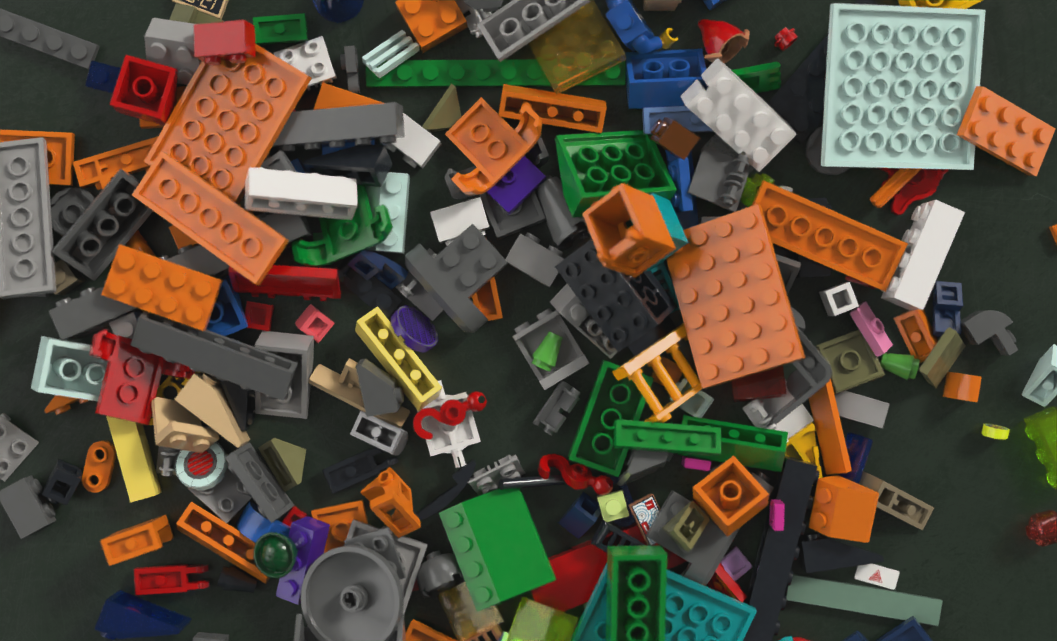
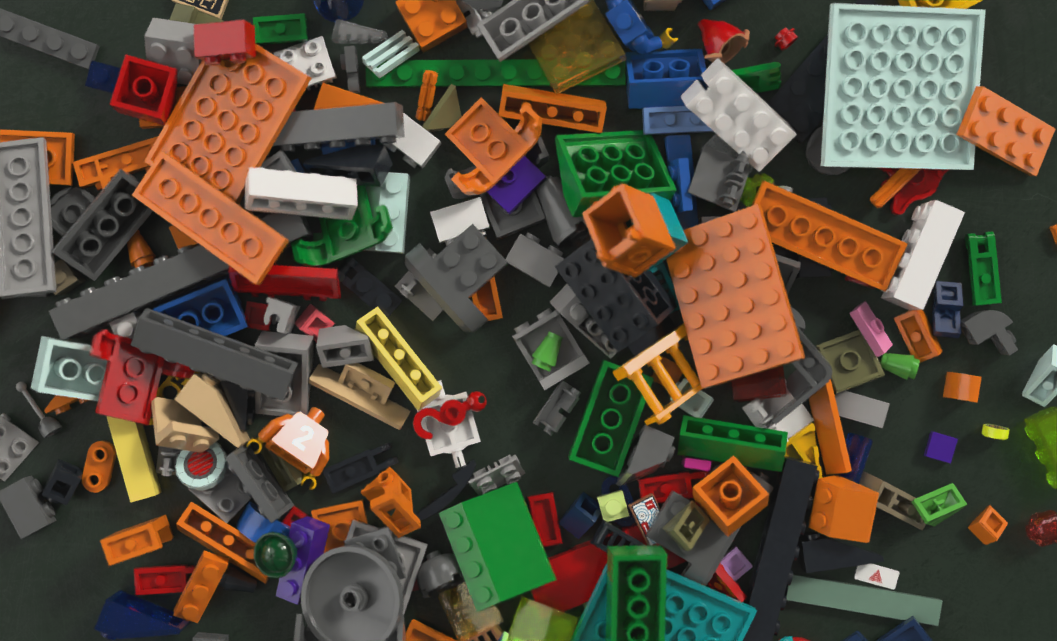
orange plate [101,244,223,331] -> none
dark blue slope [347,250,409,290] -> none
flat silver brick [350,411,408,456] -> none
dark grey slope [356,359,404,417] -> none
dark purple tile [391,306,438,352] -> none
black bar [499,474,567,490] -> none
red piece [538,454,613,496] -> none
green plate [614,419,721,456] -> none
reddish brown brick [650,117,699,160] -> none
dark pink tile [769,499,785,531] -> none
white brick [819,282,859,316] -> none
olive tile [919,327,965,388] -> none
none -> hinge [16,382,63,439]
none -> orange plate [173,550,229,623]
none -> torso [246,407,329,490]
none -> light grey hinge [264,297,300,334]
none -> light grey slope [316,325,374,368]
none -> clear slope [331,19,389,44]
none -> orange axle [416,70,438,121]
none -> red tile [527,492,563,547]
none -> red hinge [637,470,710,503]
none -> bright green slope [912,483,967,527]
none -> dark purple tile [924,431,958,464]
none -> green plate [965,231,1002,306]
none -> orange slope [968,505,1008,545]

